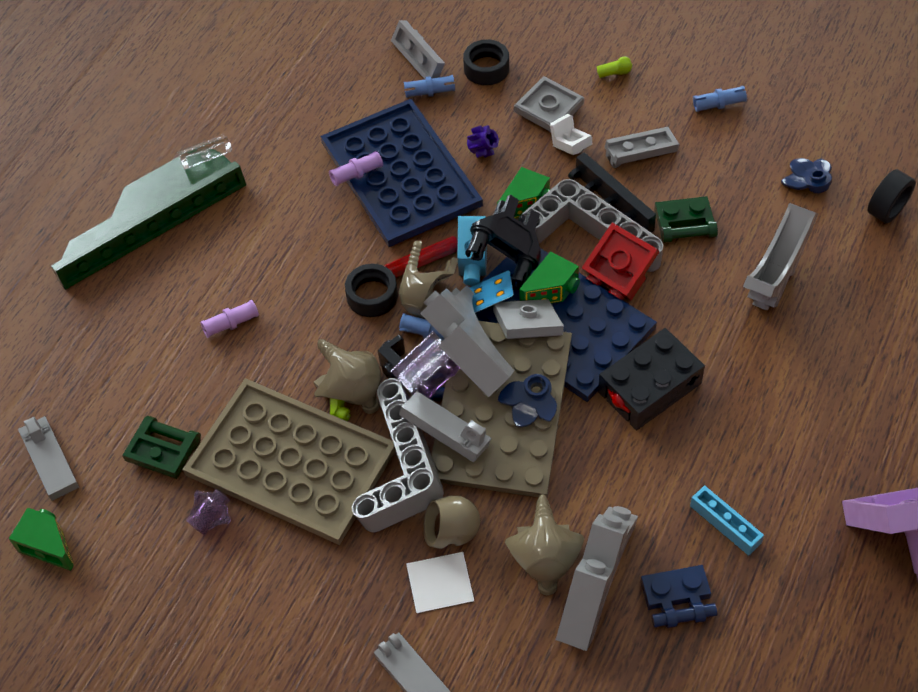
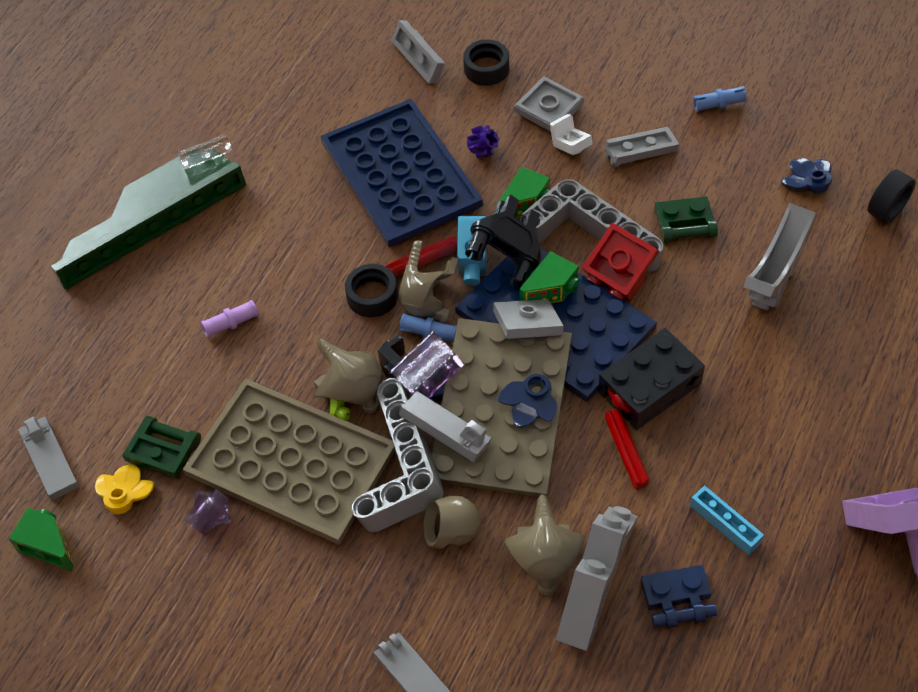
lavender pin [329,151,383,186] -> none
medium blue pin [404,75,455,98] -> none
white sticker [406,552,474,613] -> none
light grey arch [420,286,515,397] -> none
dark azure sticker [469,271,514,313] -> none
black hinge [568,152,656,233] -> none
lime arm [597,56,632,78] -> none
none -> yellow plate [95,464,155,514]
none -> red axle [605,409,649,489]

